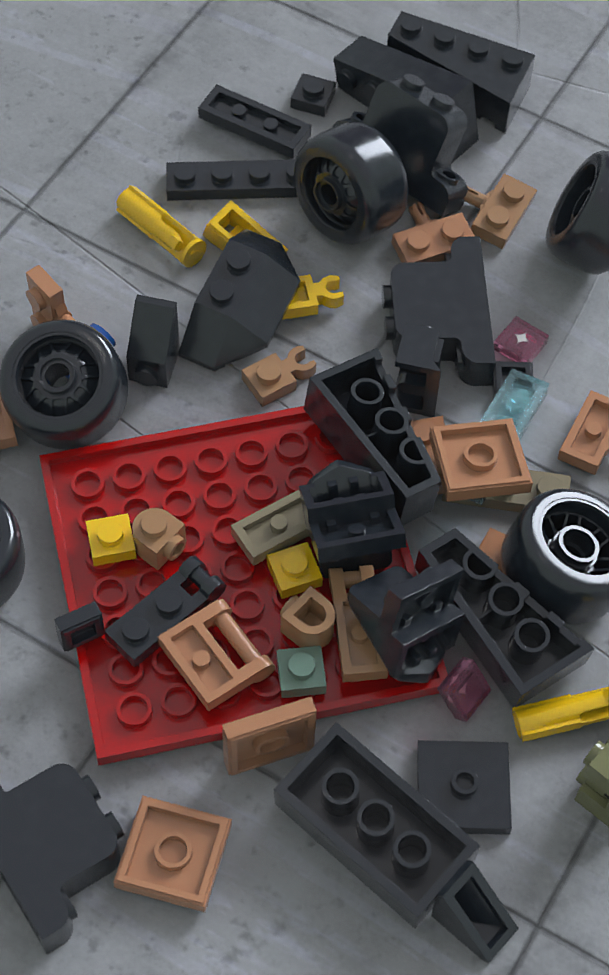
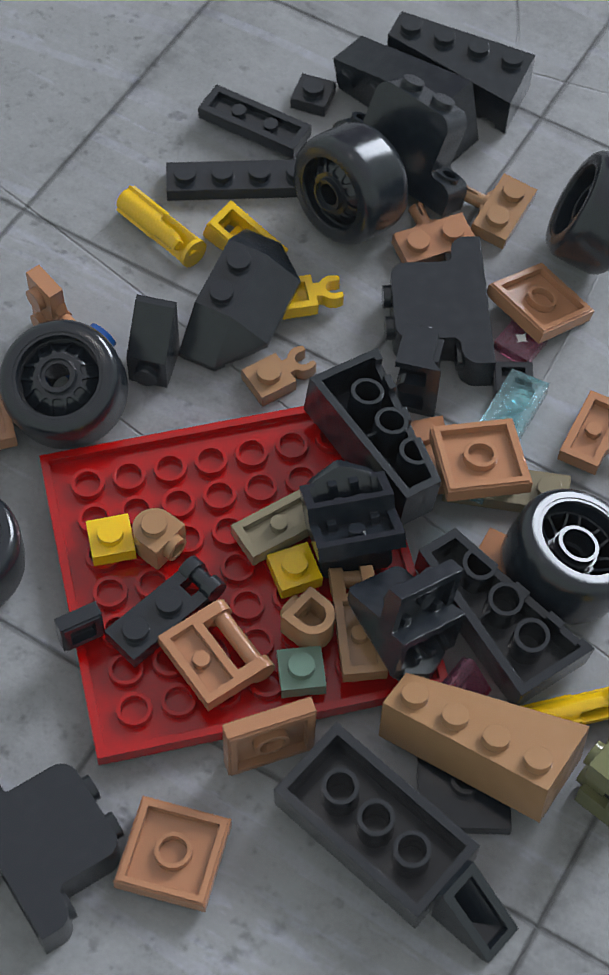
none -> medium nougat wedge [378,673,590,823]
none -> nougat plate [487,263,594,344]

